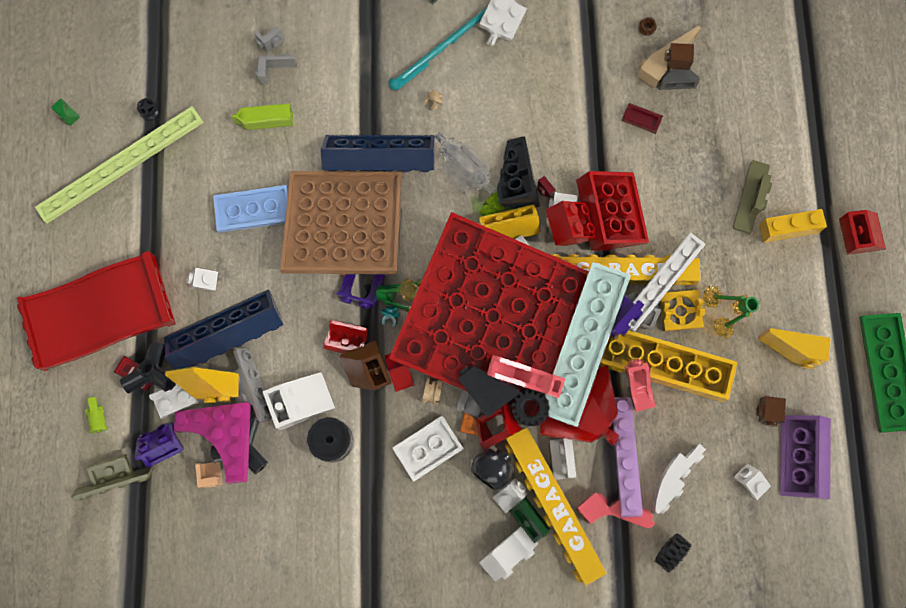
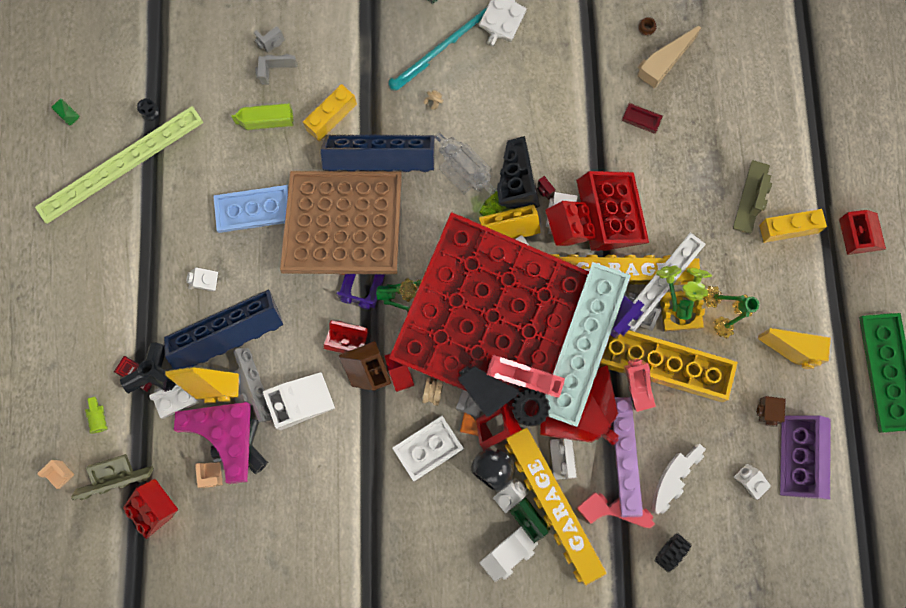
red panel [17,251,176,371] -> none
dark purple bracket [135,422,184,468] -> none
black wheel [307,417,354,463] -> none
teal plate [381,306,400,326] -> none
dark grey slope [659,69,700,90] -> none
reddish brown brick [664,43,694,70] -> none
none -> light nougat panel [37,460,74,489]
none -> red slope [123,479,179,539]
none -> yellow brick [303,84,357,142]
none -> lime plant [656,265,712,320]

